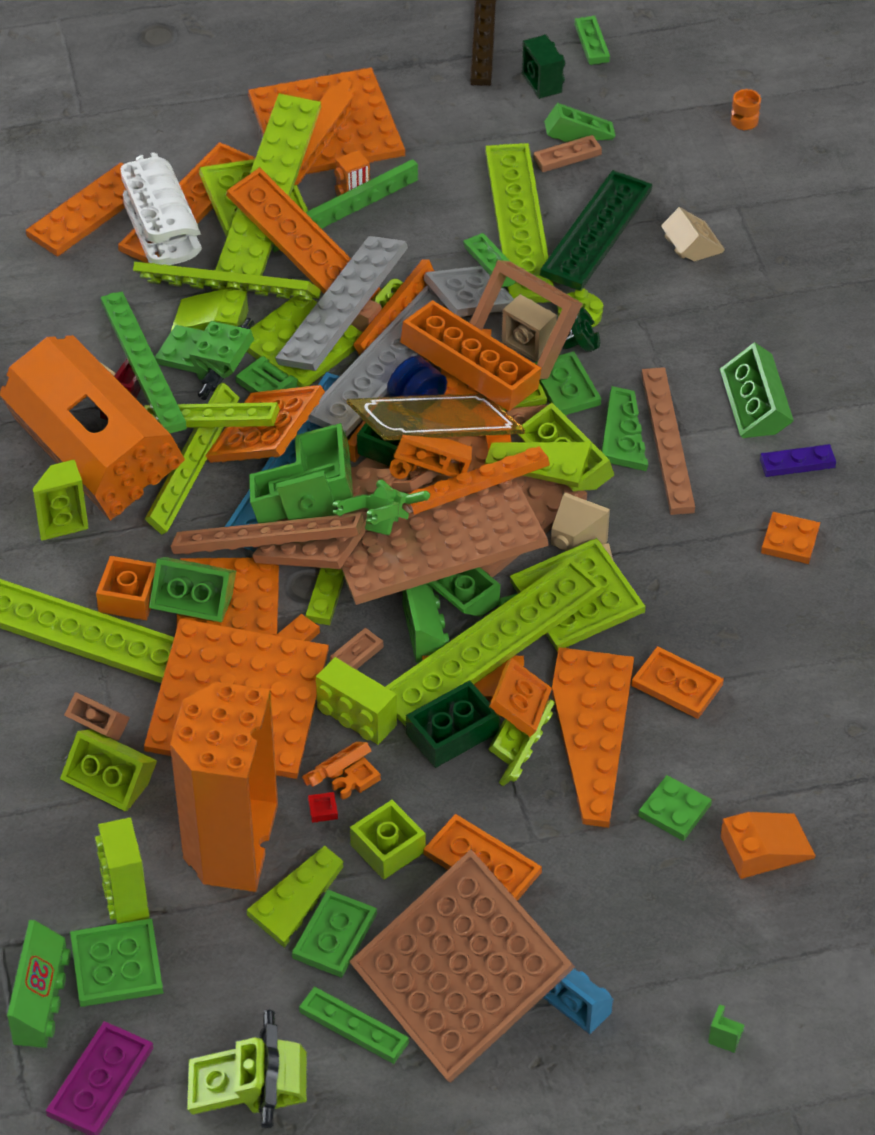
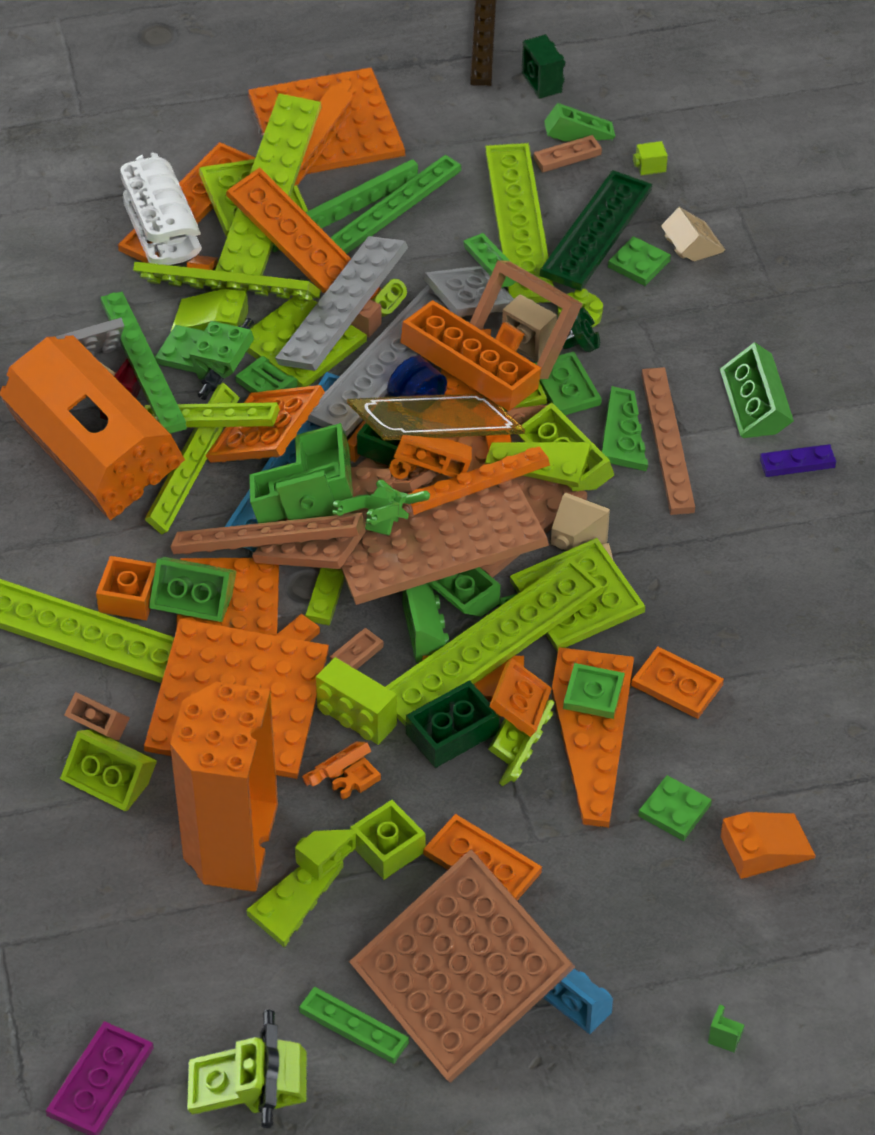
bright green slope [7,920,71,1048] -> none
orange plate [26,162,126,257] -> none
lime slope [32,459,89,541] -> none
bright green plate [70,918,163,1007] -> none
lime brick [95,817,150,924] -> none
bright green plate [292,890,377,978] -> none
red plate [308,792,338,823] -> none
orange brick [334,150,370,196] -> none
orange plate [354,259,434,356] -> none
bright green plate [575,16,610,65] -> none
orange wheel [731,89,761,130] -> none
orange plate [761,512,820,564] -> none
none -> light grey plate [56,318,124,356]
none -> orange tile [187,255,218,270]
none -> lime slope [295,829,356,881]
none -> bright green plate [330,155,461,254]
none -> orange tile [495,322,525,352]
none -> bright green plate [563,663,625,719]
none -> bright green plate [608,236,671,286]
none -> lime brick [633,141,668,175]

